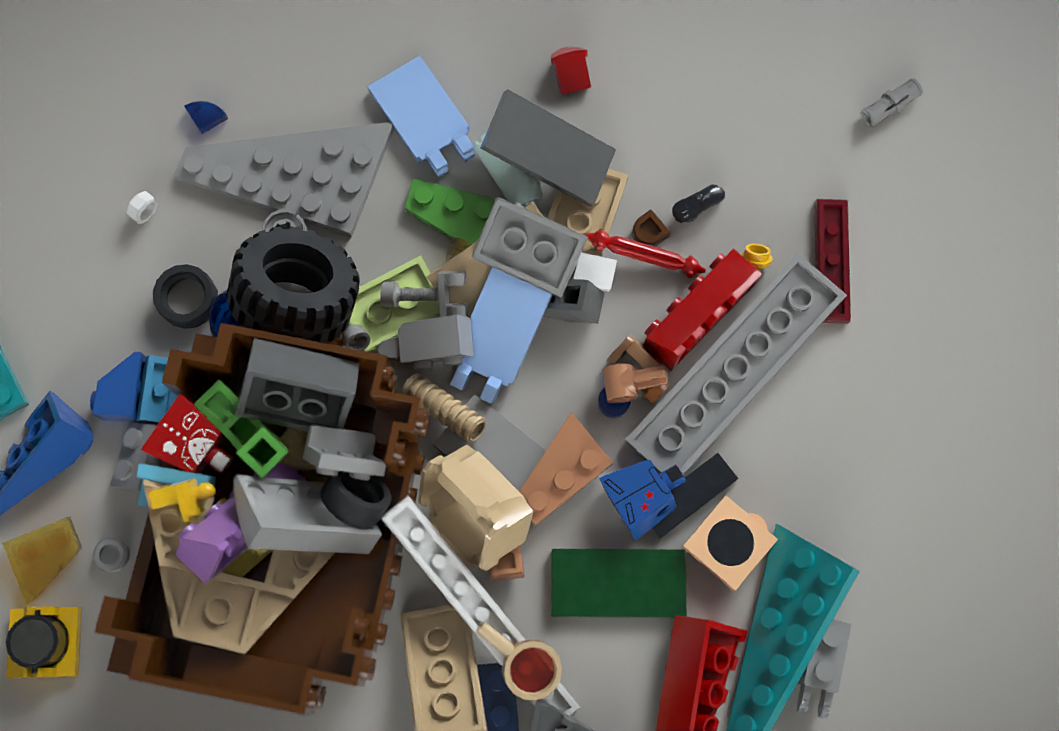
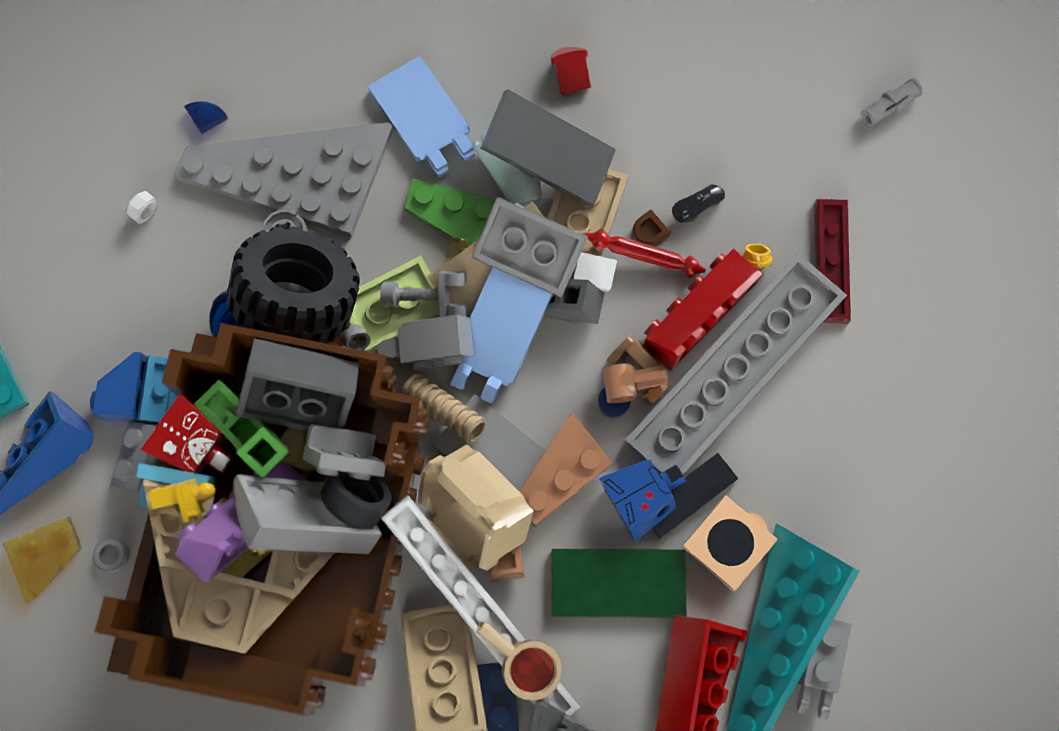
piece [6,606,82,678] -> none
black tyre [153,264,219,329] -> none

